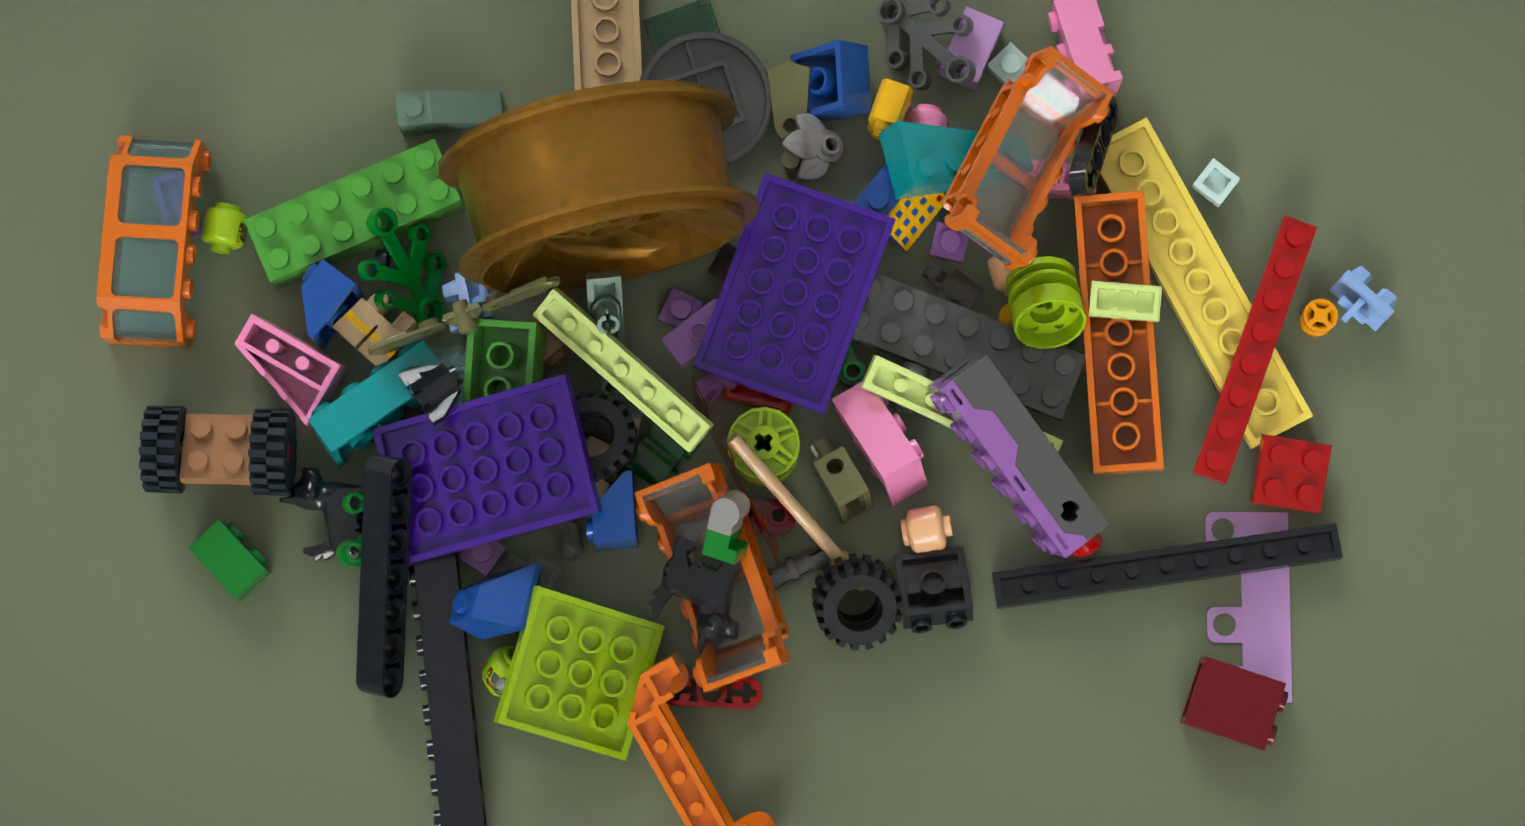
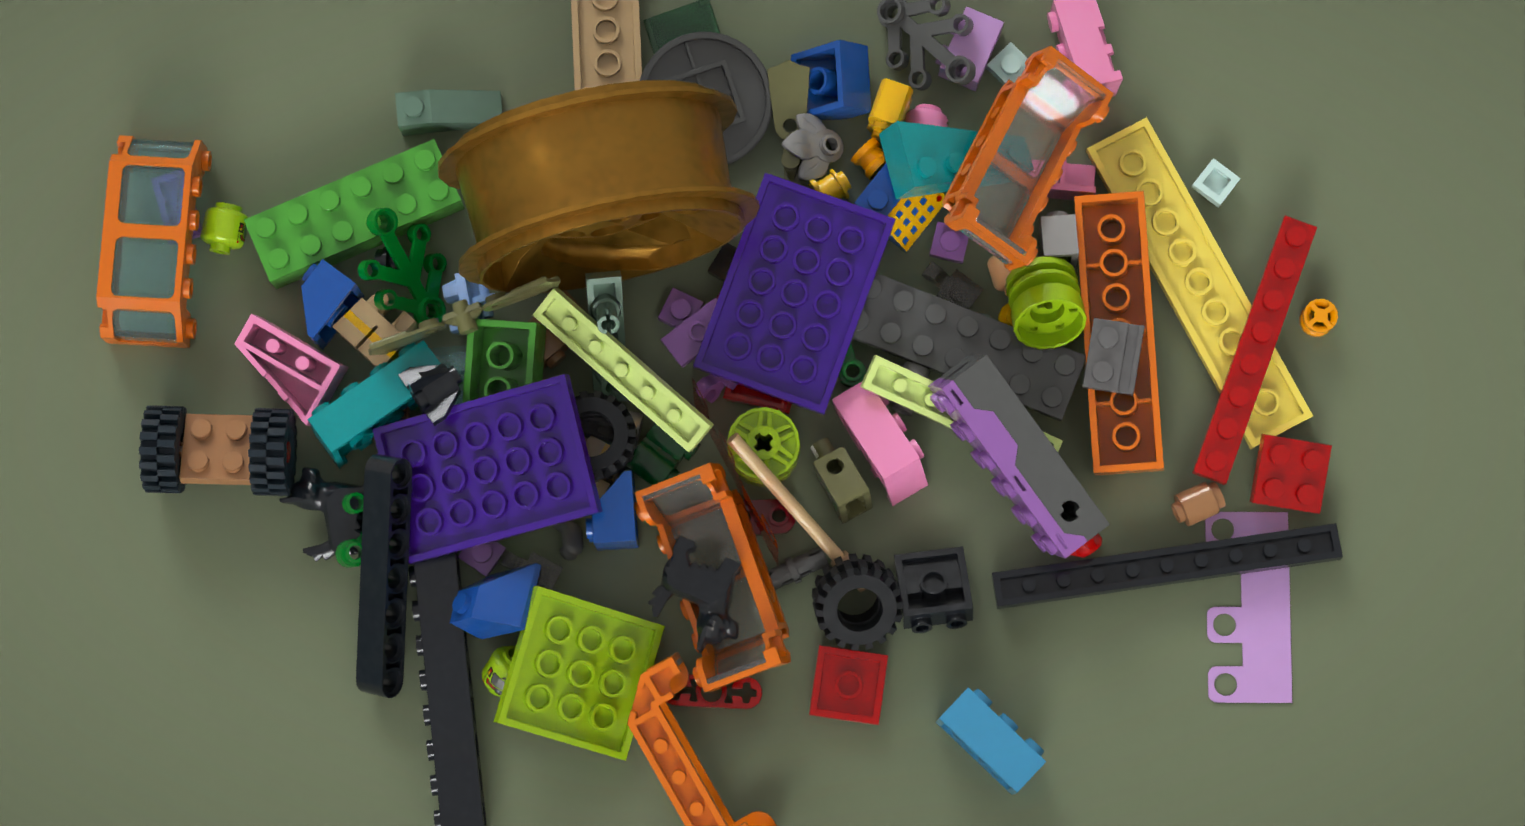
green brick [188,519,271,602] -> none
leg [702,490,750,565] -> none
light nougat head [901,505,953,553] -> none
black beam [1069,96,1118,196] -> none
yellowish green plate [1089,281,1162,322] -> none
dark red brick [1179,656,1288,751] -> none
light blue hips [1329,266,1397,331] -> none
none -> yellow brick [808,169,852,200]
none -> red plate [809,645,888,725]
none -> light orange wheel [851,137,886,180]
none -> dark azure brick [936,687,1046,795]
none -> light grey piece [1038,211,1079,271]
none -> flat silver plate [1083,318,1145,396]
none -> medium nougat brick [1171,481,1226,527]

